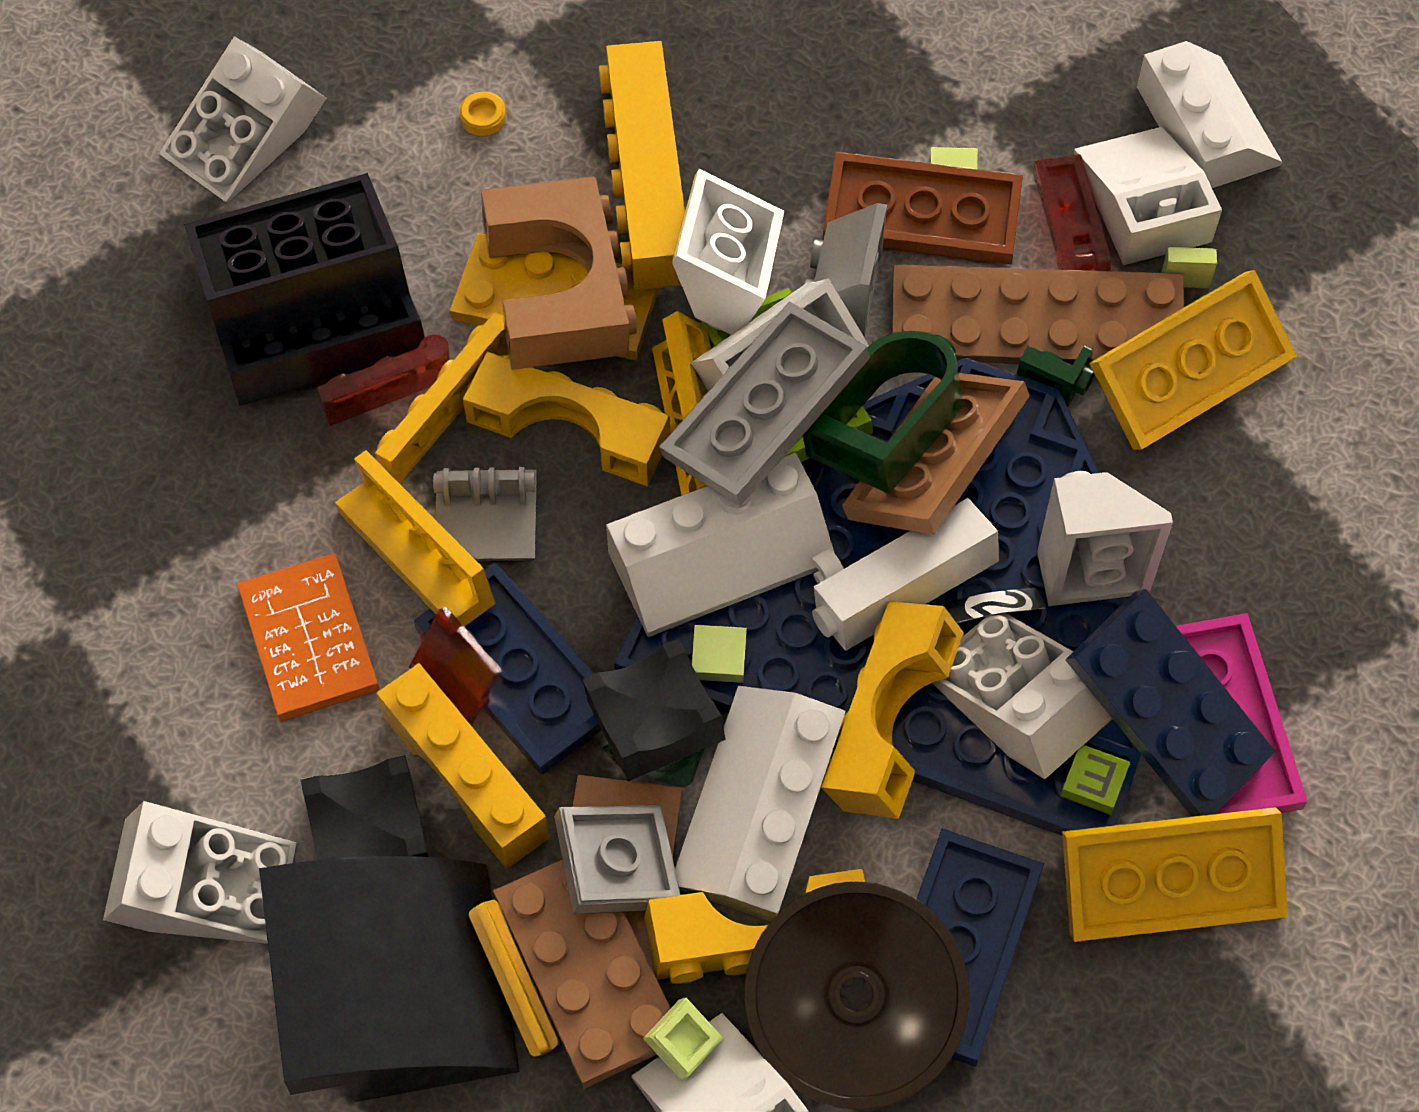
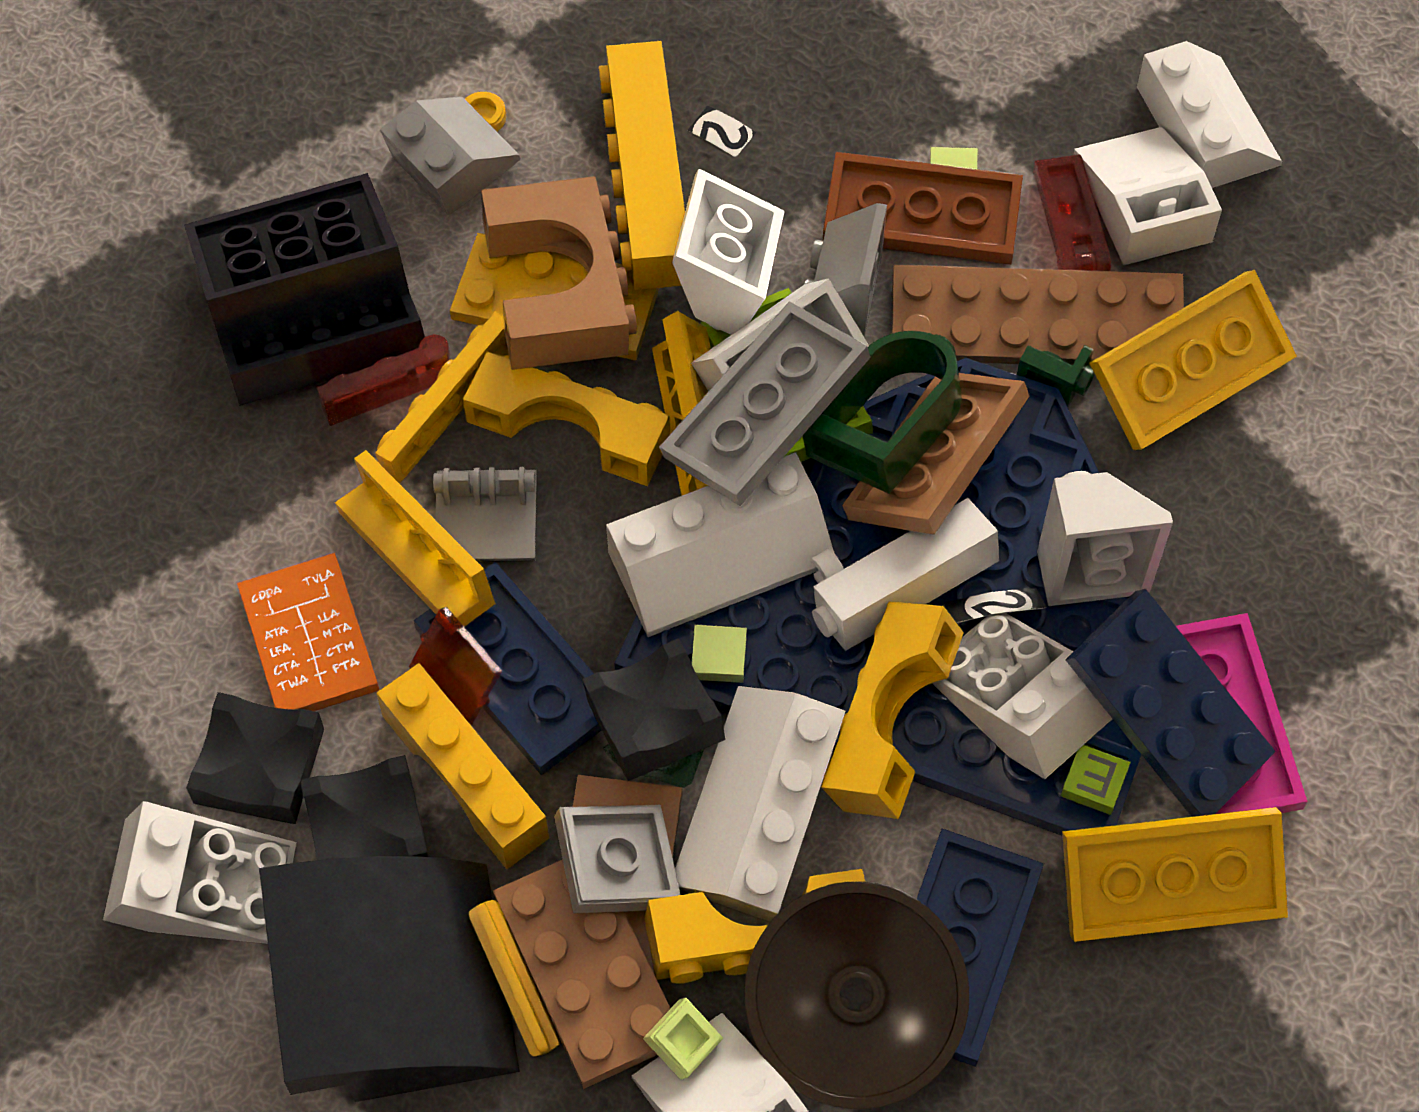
white slope [159,36,327,203] -> none
yellowish green tile [1161,247,1217,288] -> none
none -> black brick [186,692,324,824]
none -> light grey slope [380,96,521,215]
none -> white sticker [688,106,756,157]

